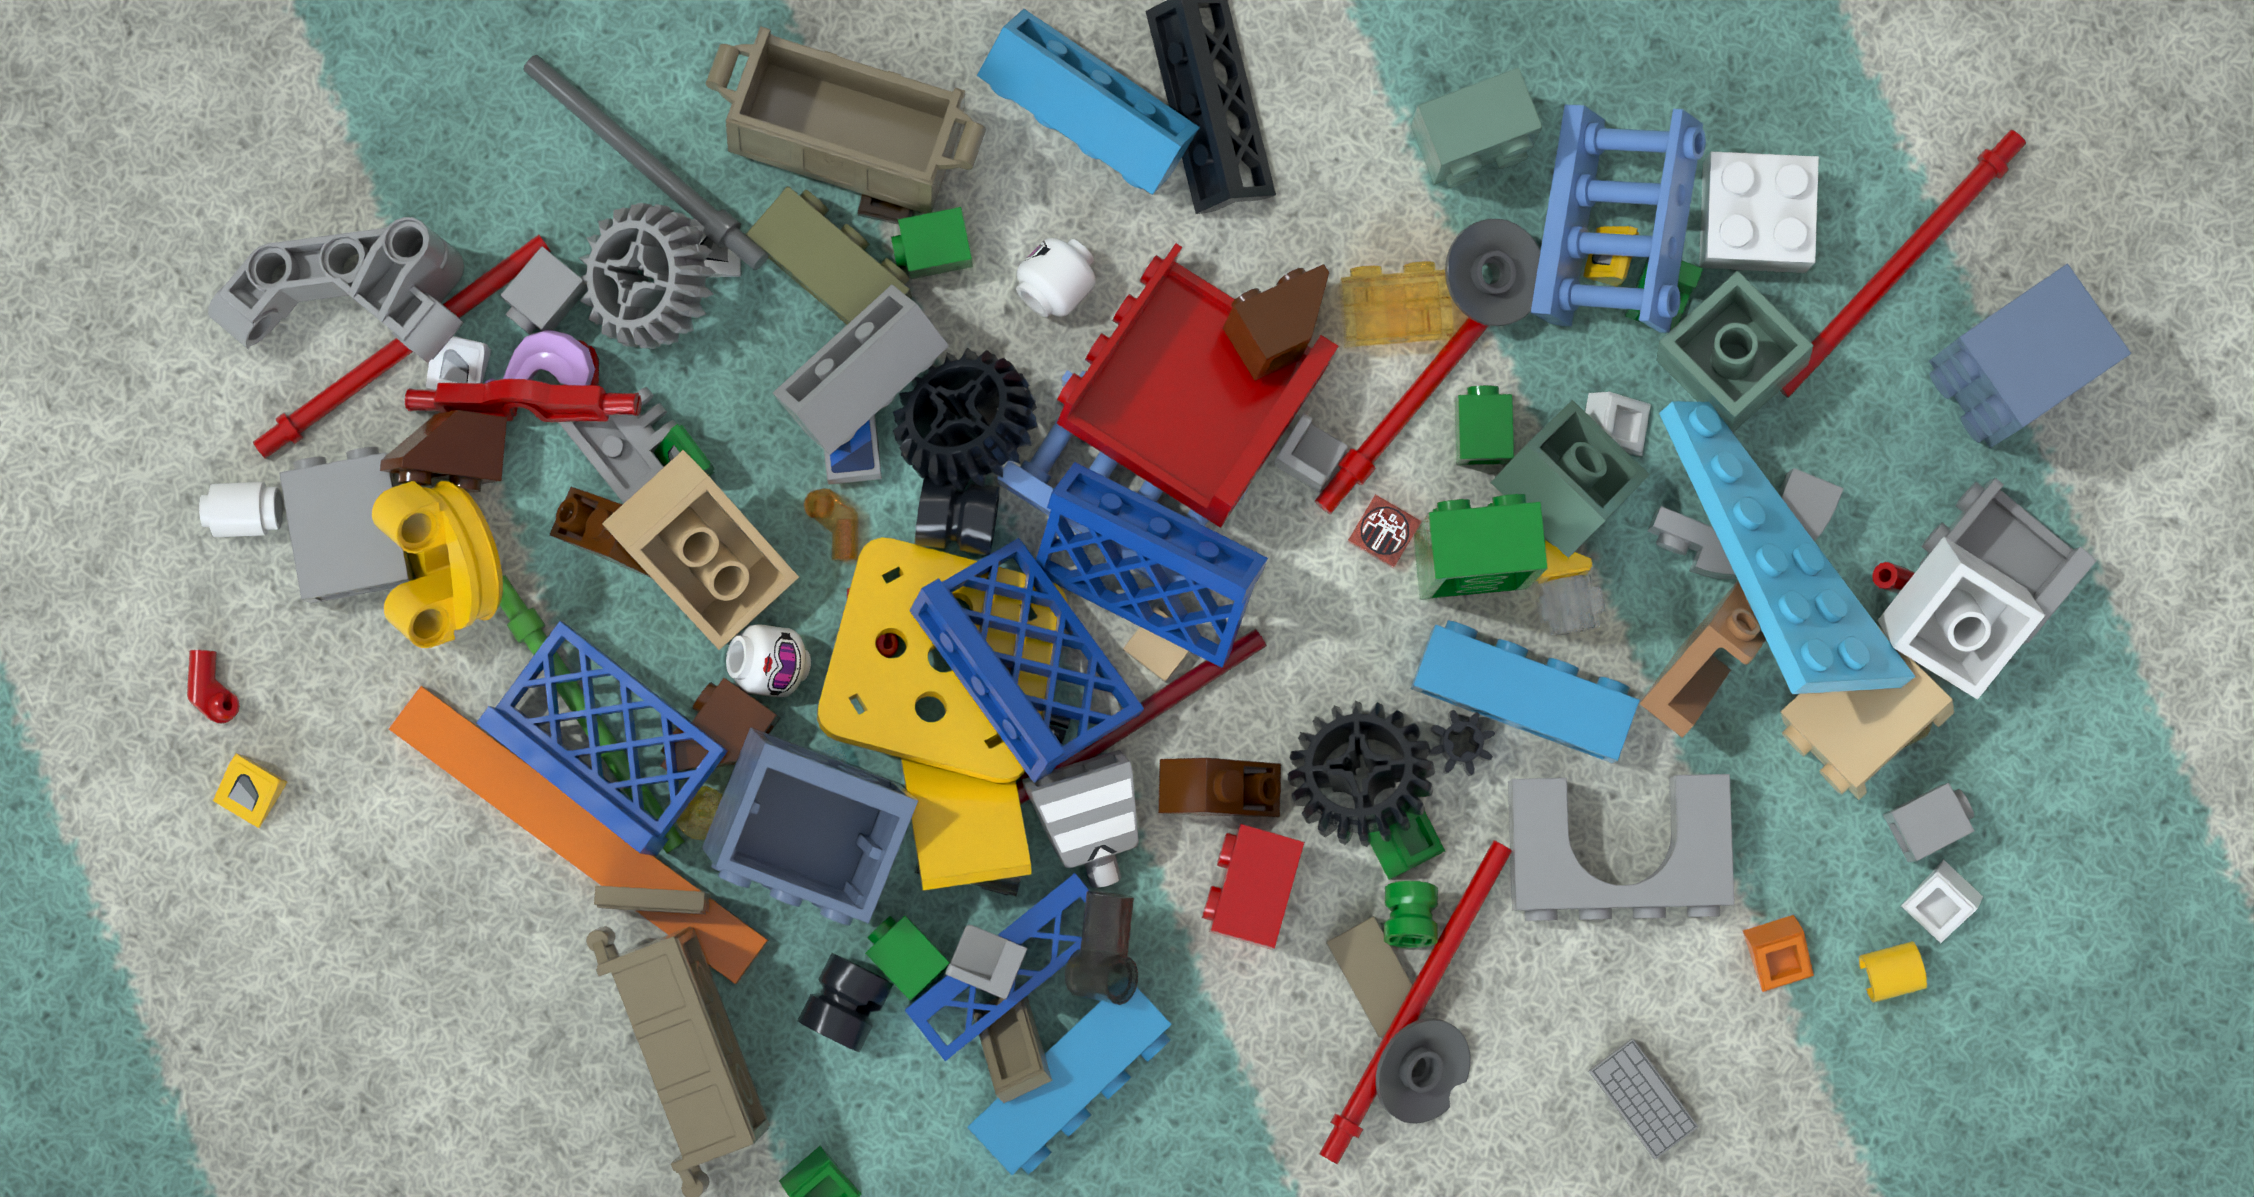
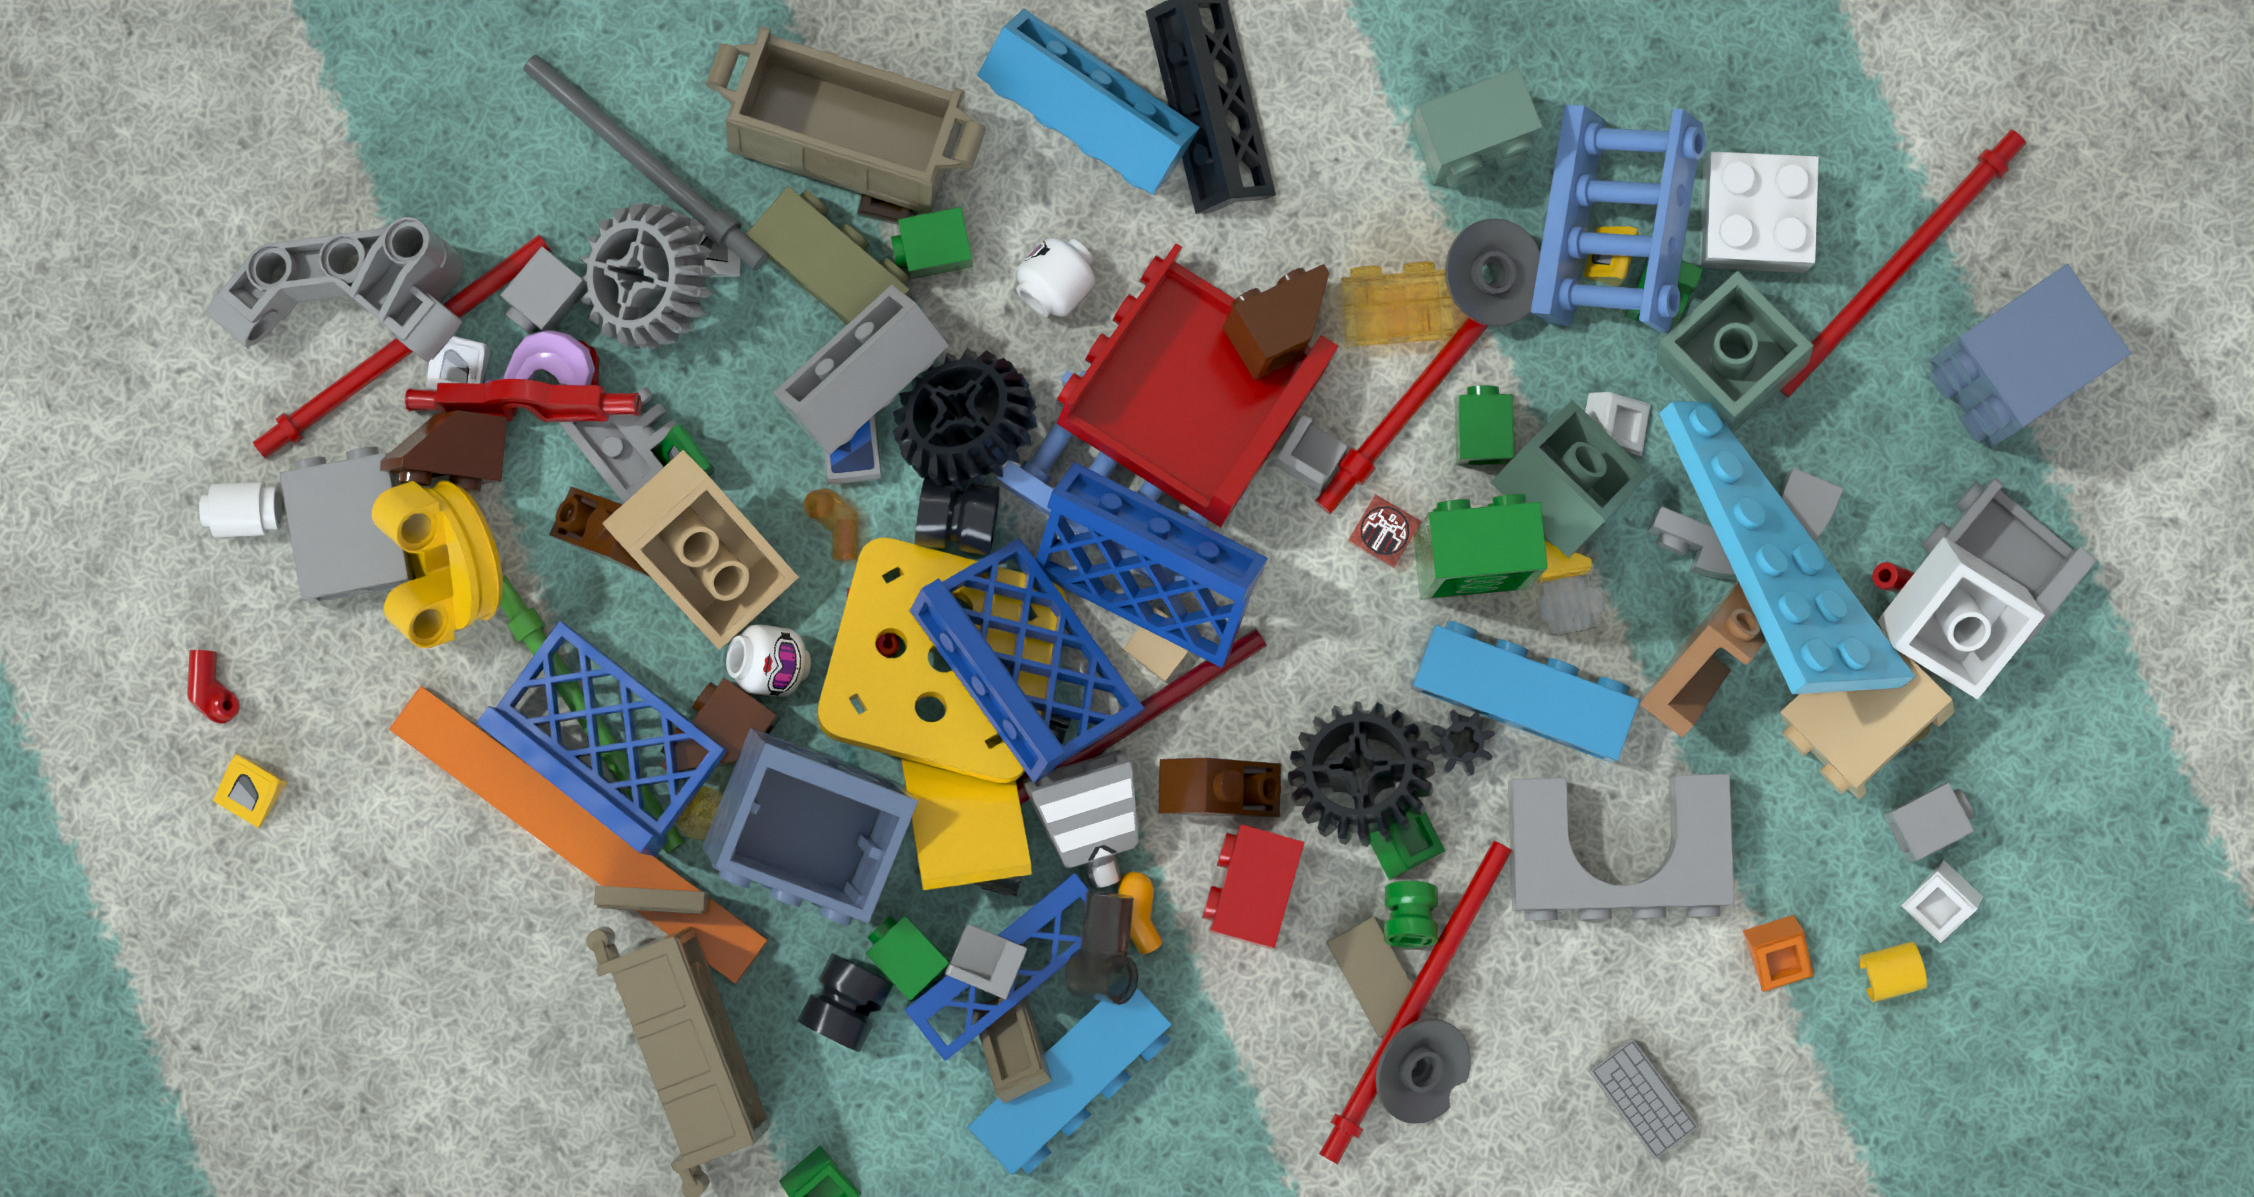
none -> light orange arm [1116,871,1163,955]

